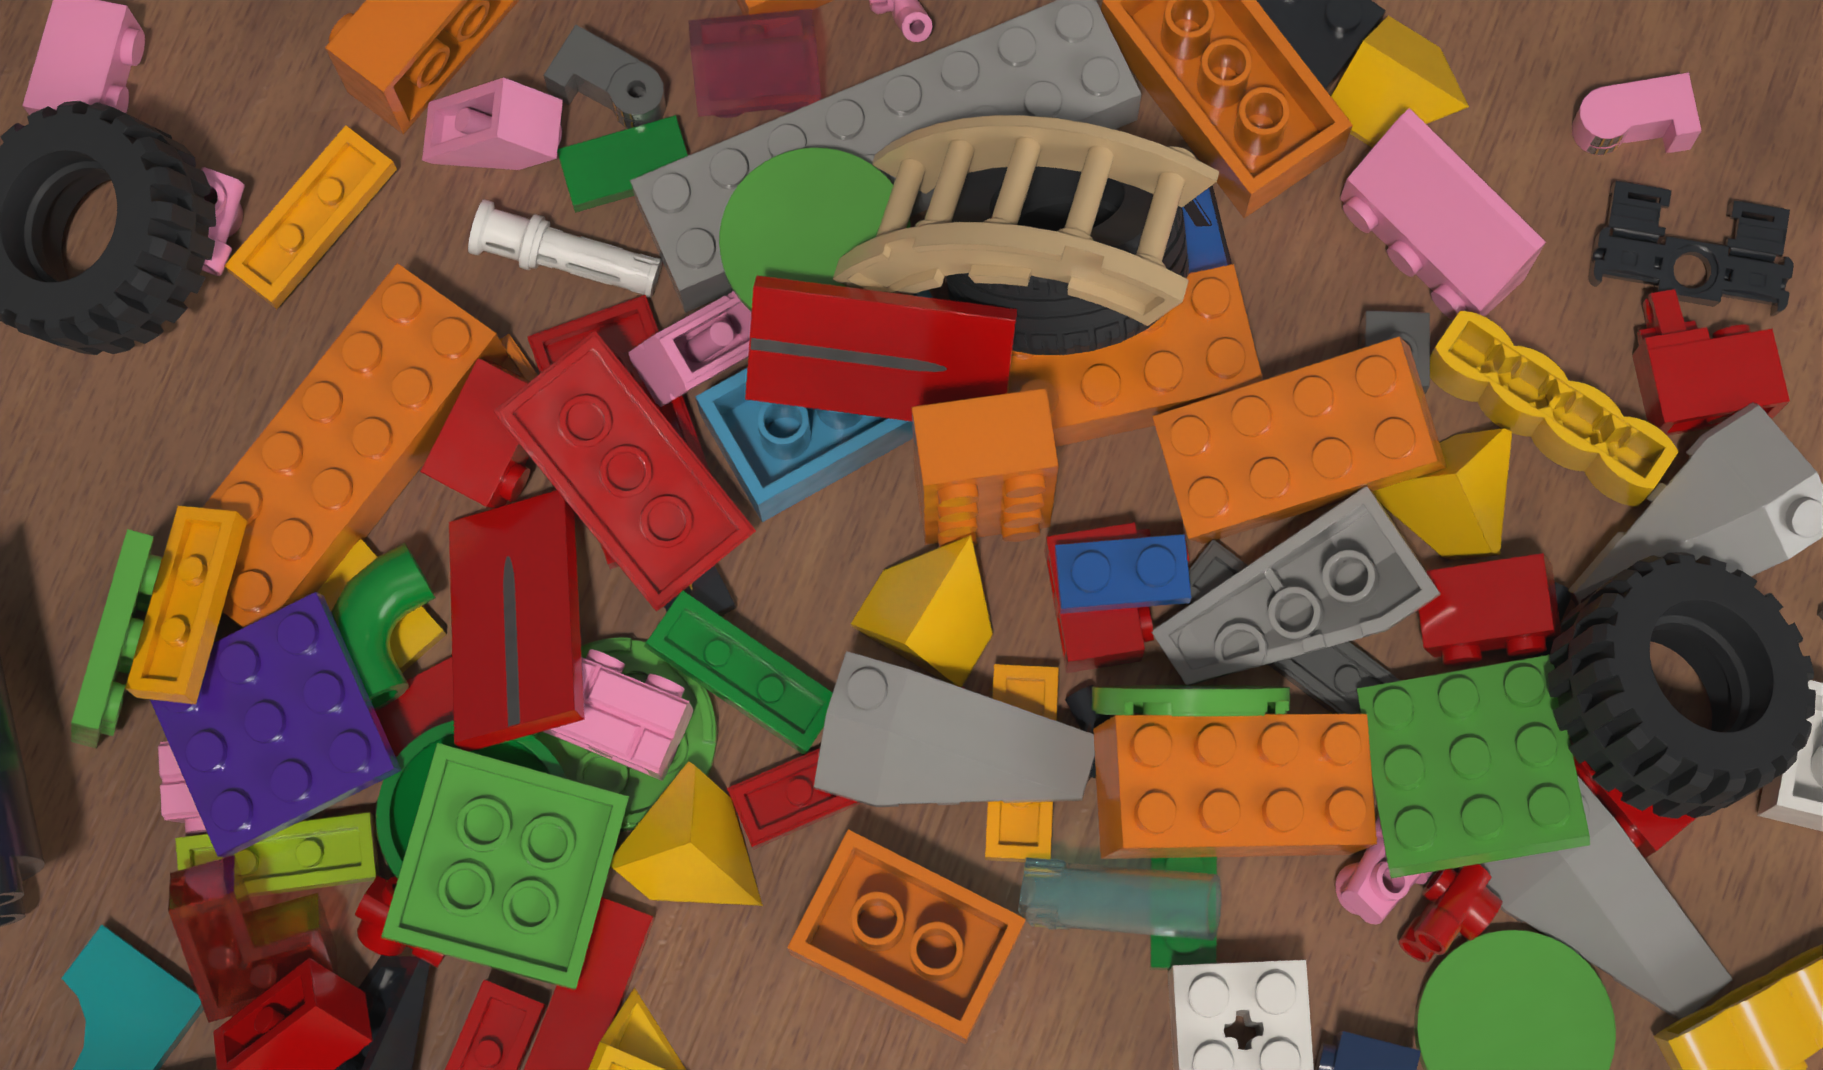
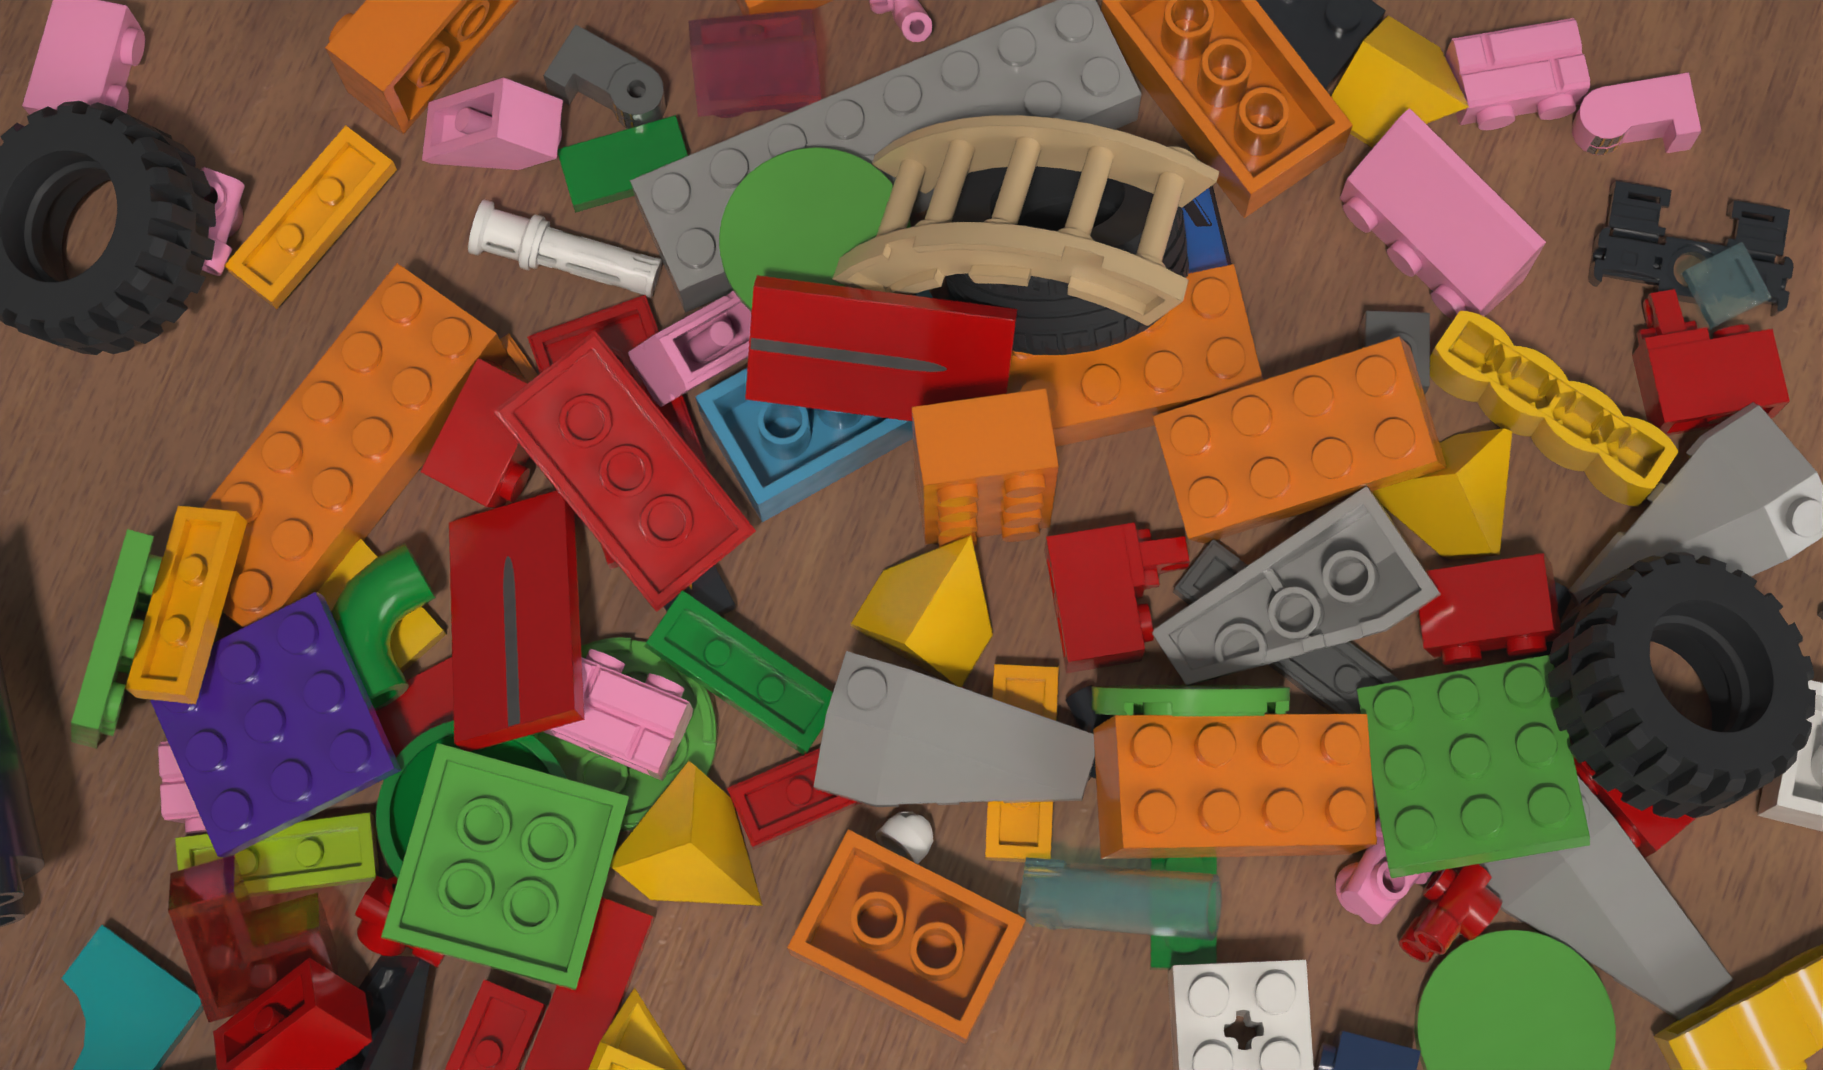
blue plate [1054,534,1191,614] -> none
none -> white hinge [876,812,933,864]
none -> bright pink brick [1445,18,1590,130]
none -> clear light blue tile [1681,242,1772,329]

